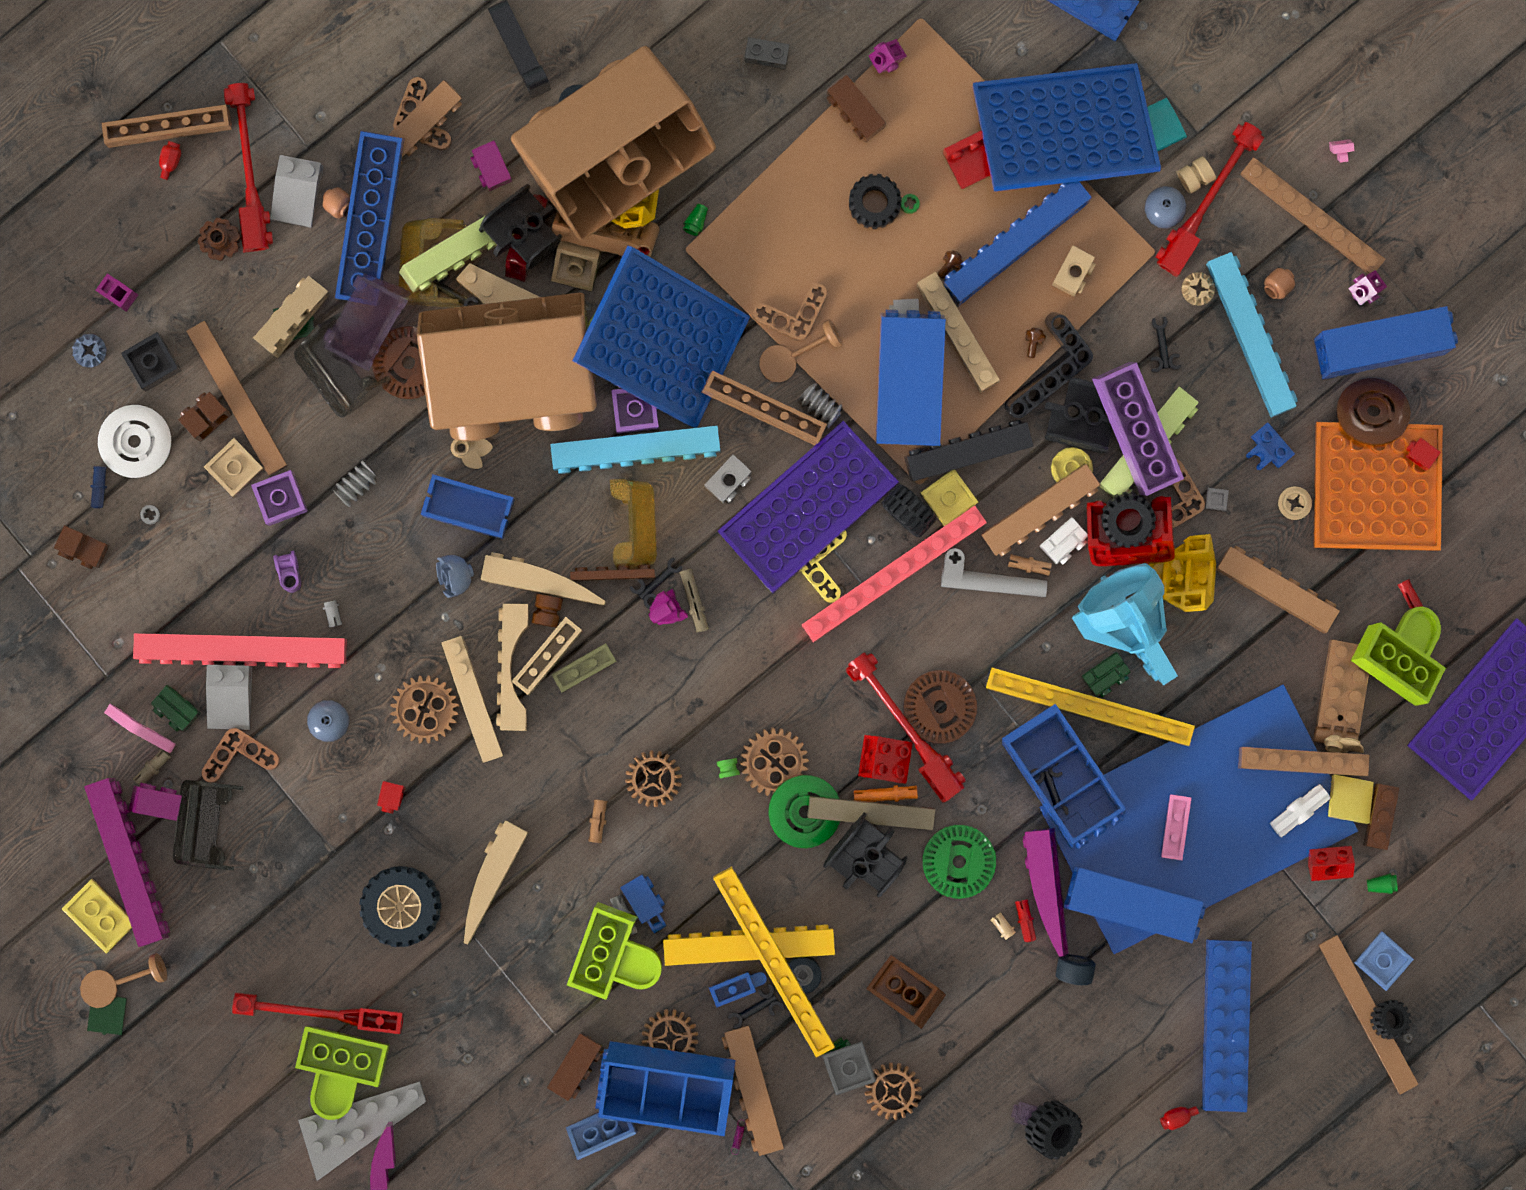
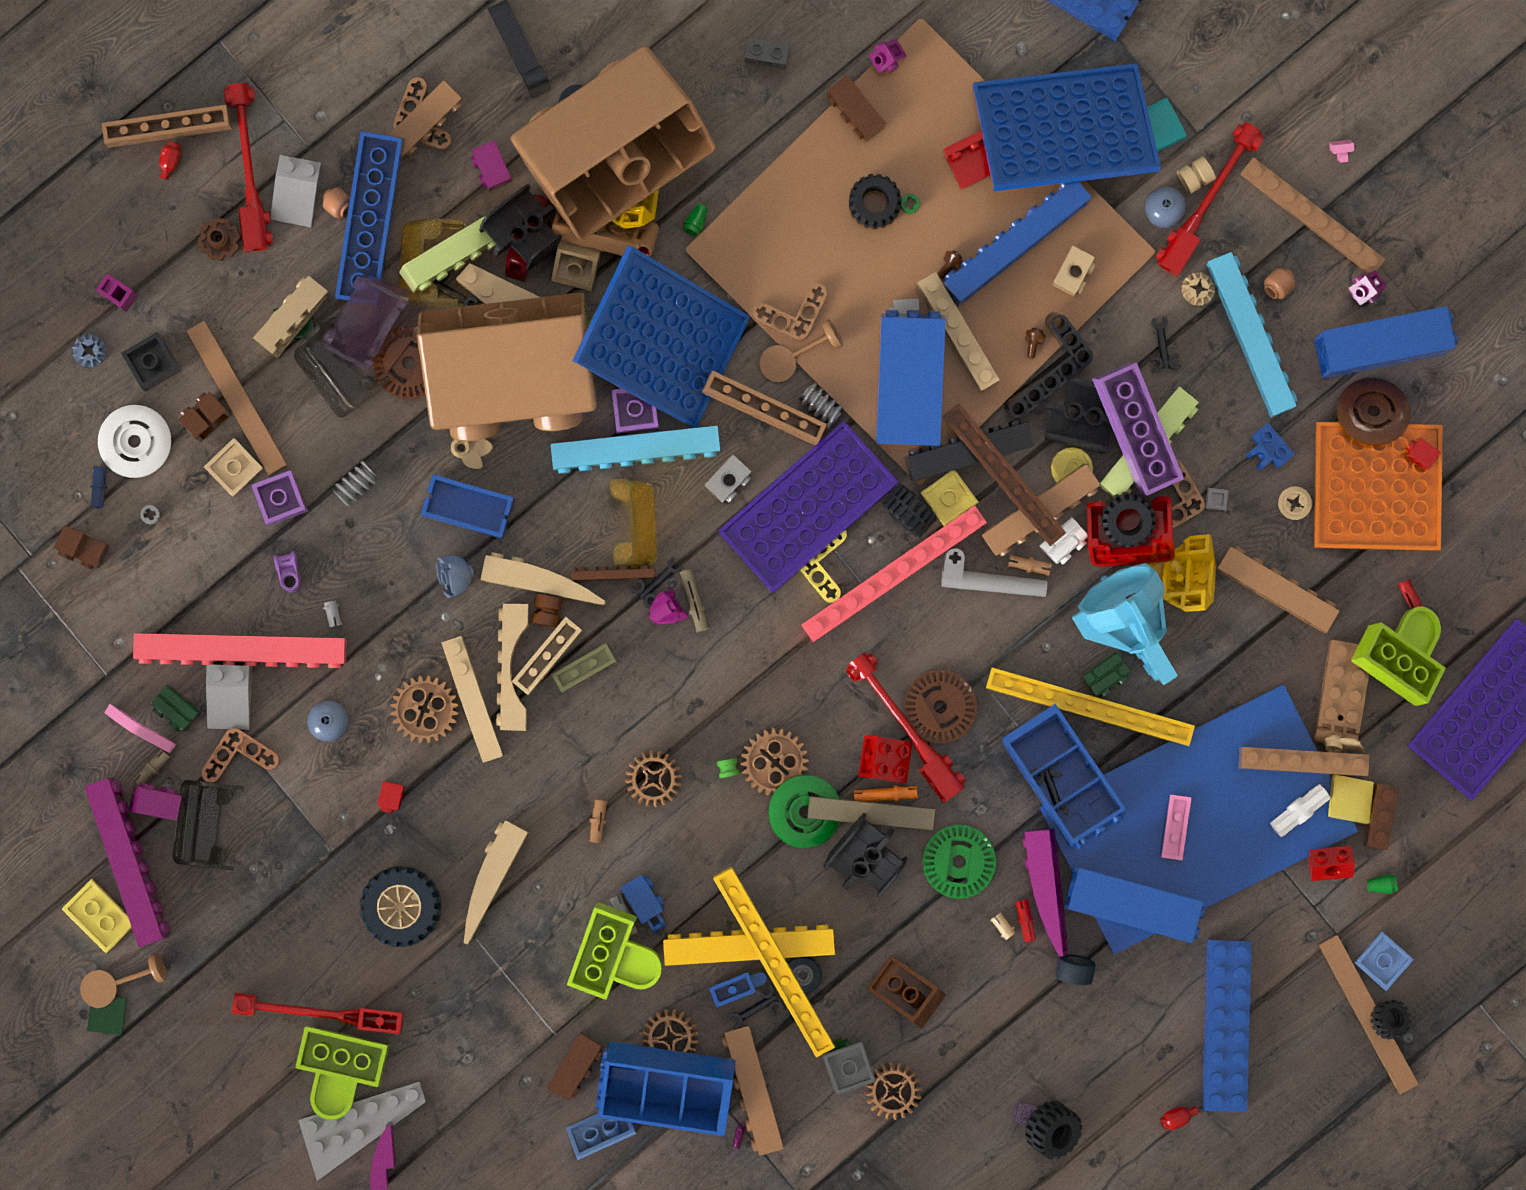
none -> reddish brown plate [942,403,1066,546]

